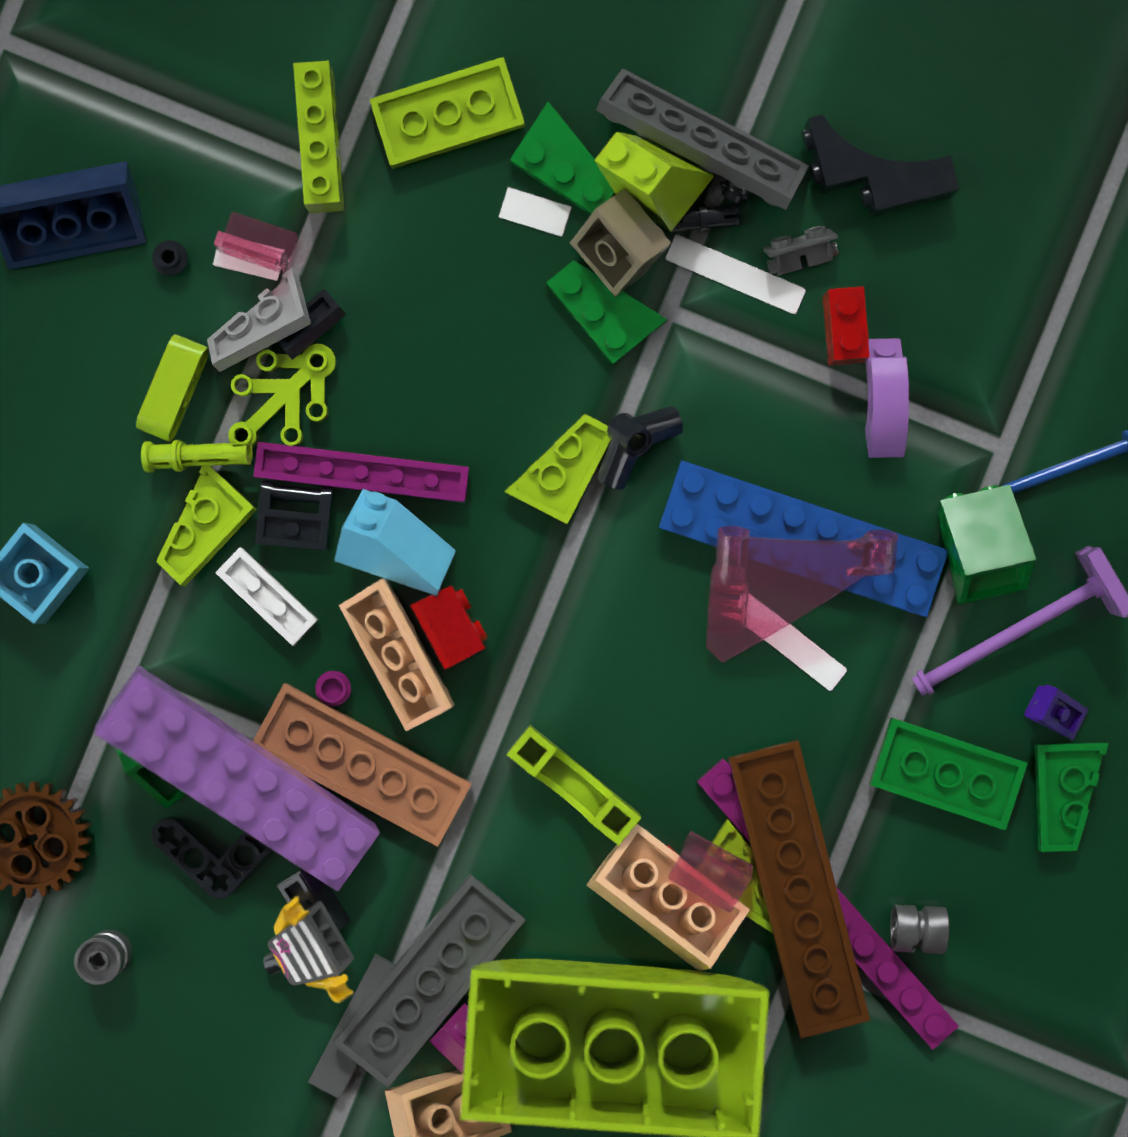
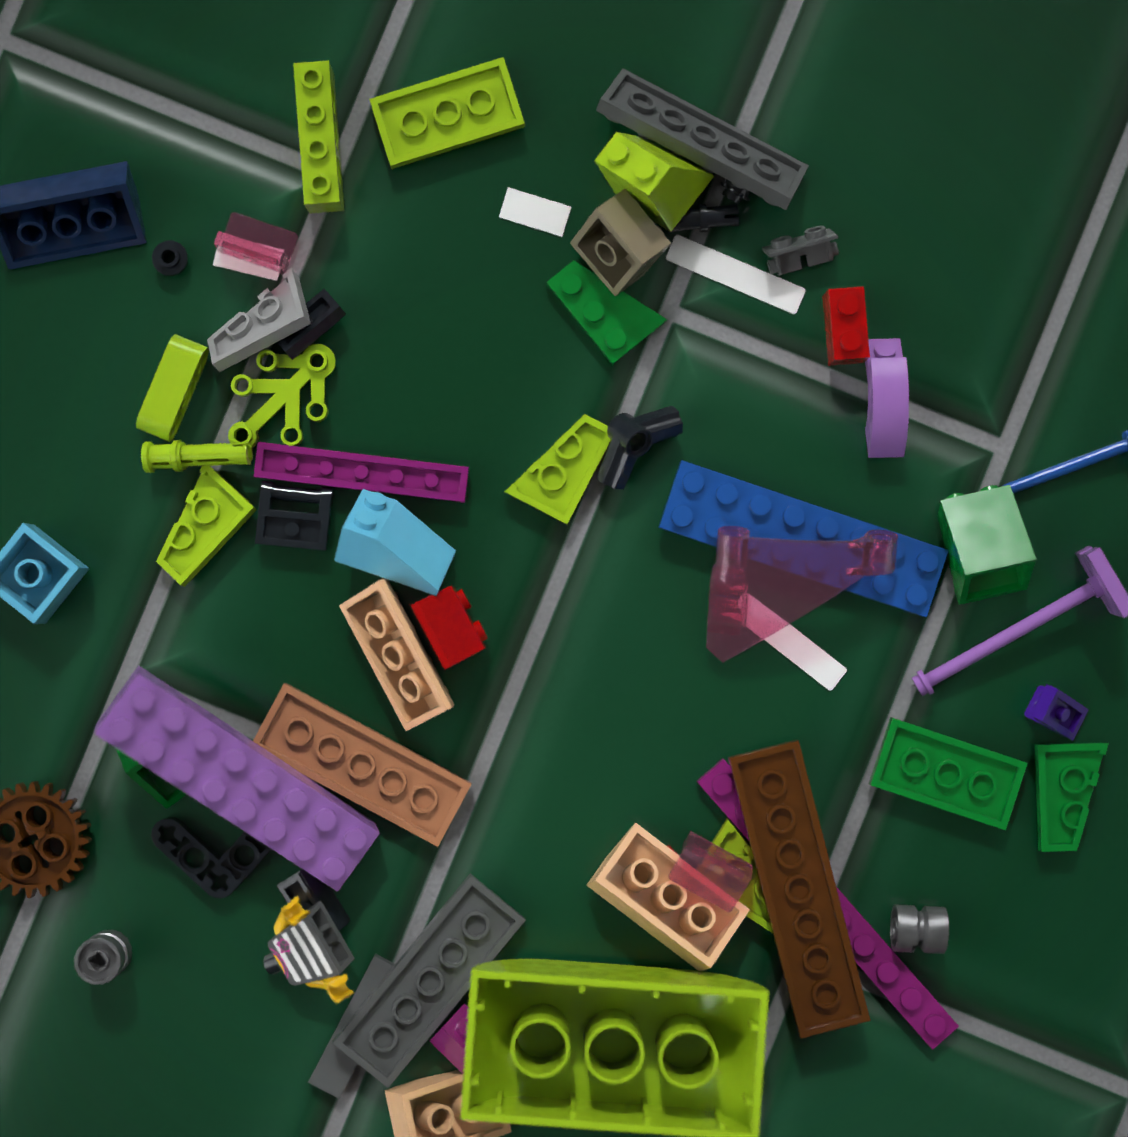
white plate [216,547,318,646] -> none
magenta plate [315,671,351,706] -> none
lime arch [507,725,641,846] -> none
green wing [510,102,615,215] -> none
black arch [801,114,959,218] -> none

